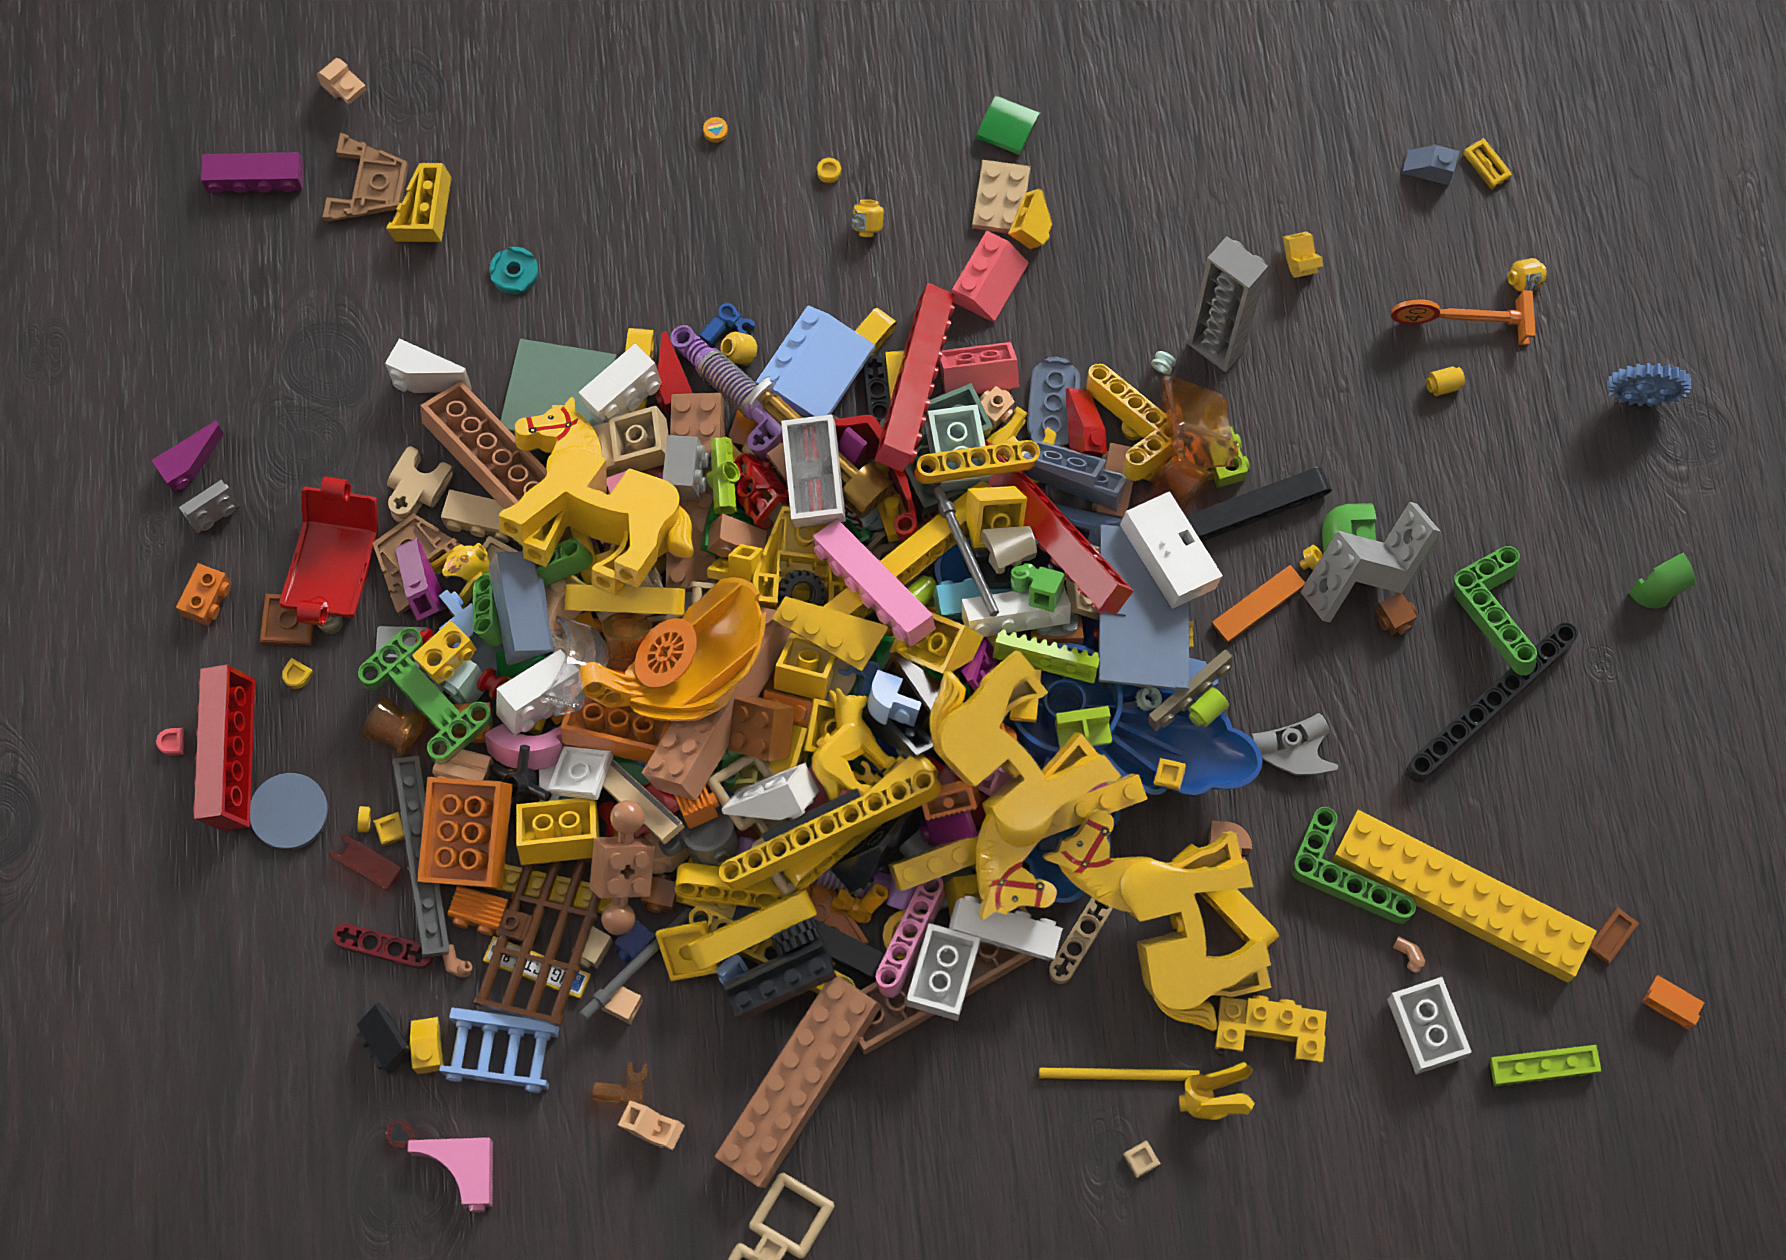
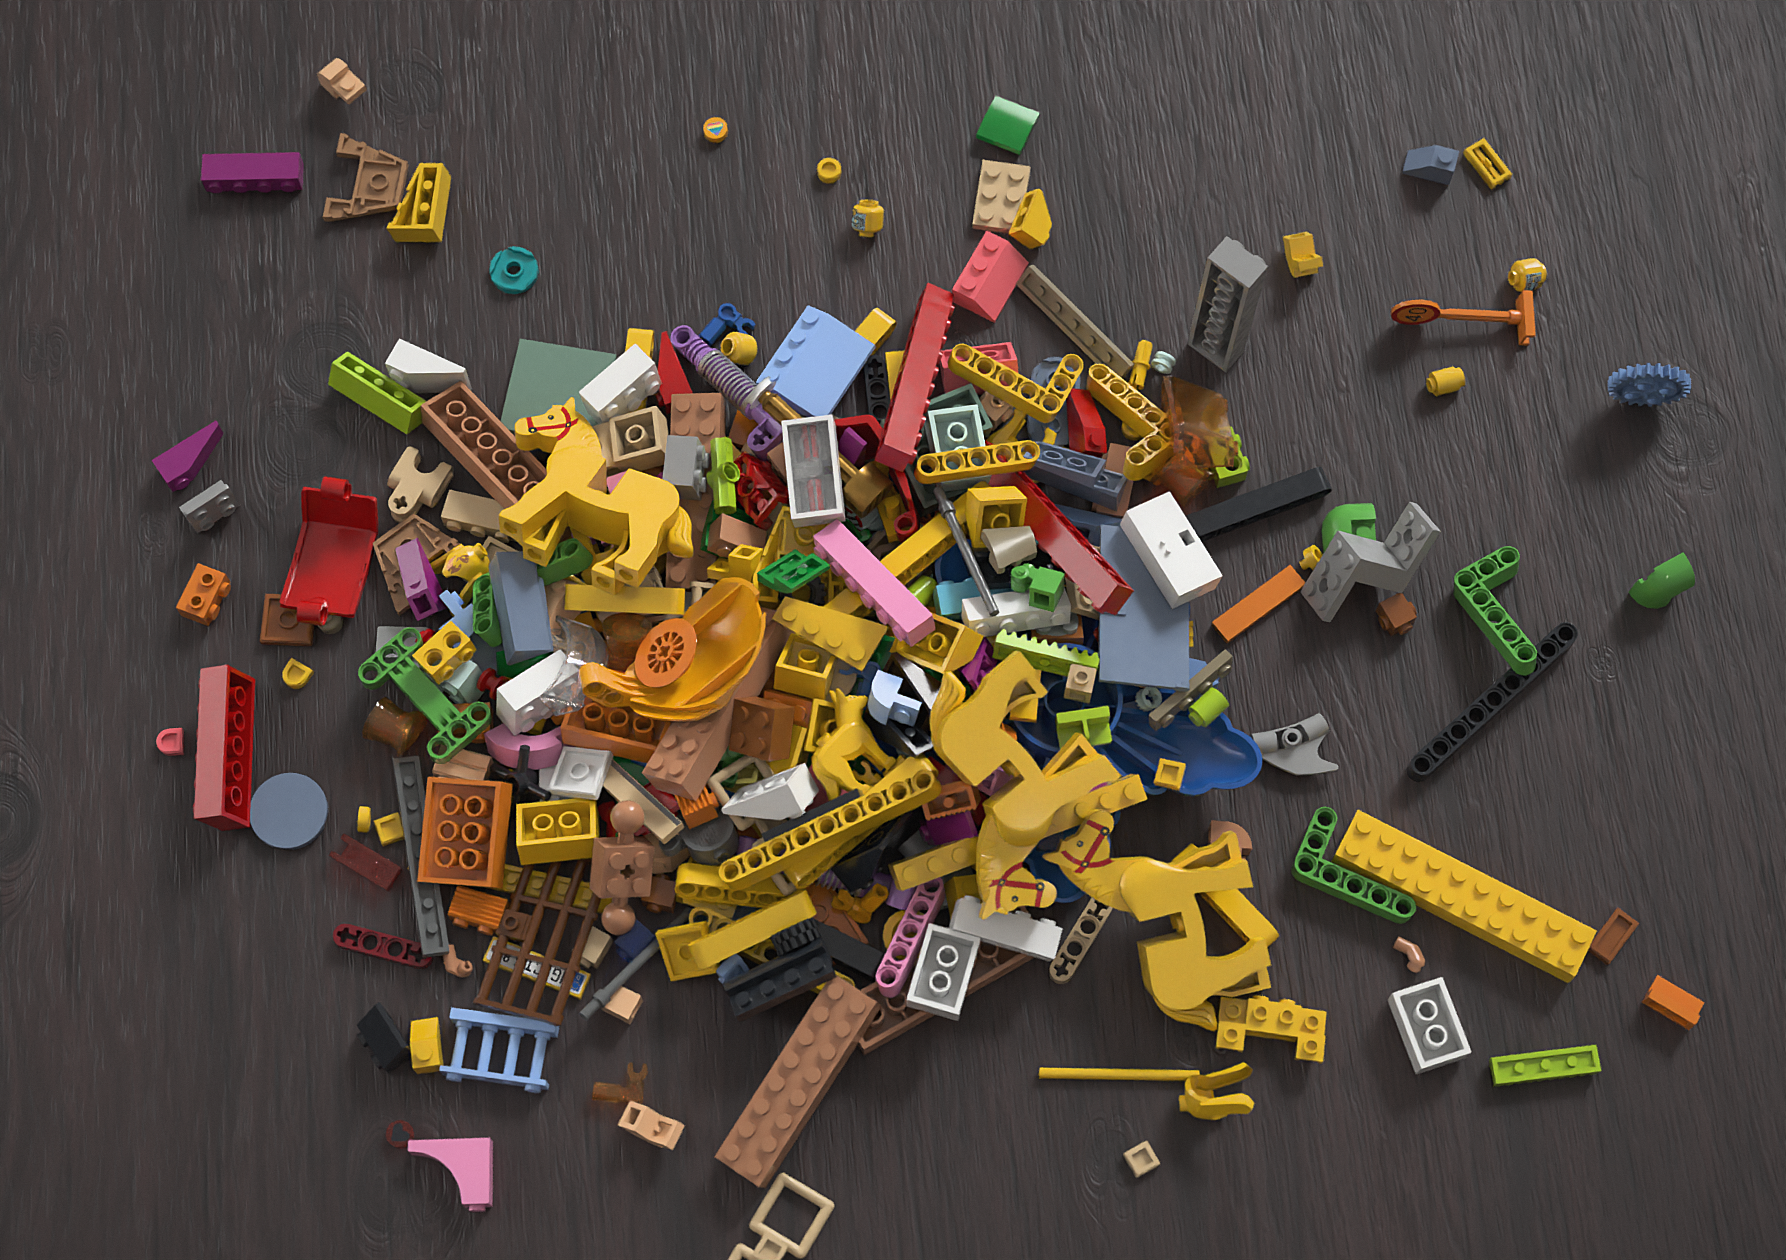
none -> lime brick [328,351,427,434]
none -> green slope [757,549,830,593]
none -> yellow beam [947,344,1083,423]
none -> dark tan plate [1016,265,1135,379]
none -> tan bracket [1064,664,1096,703]
none -> yellow axle [1128,340,1153,390]

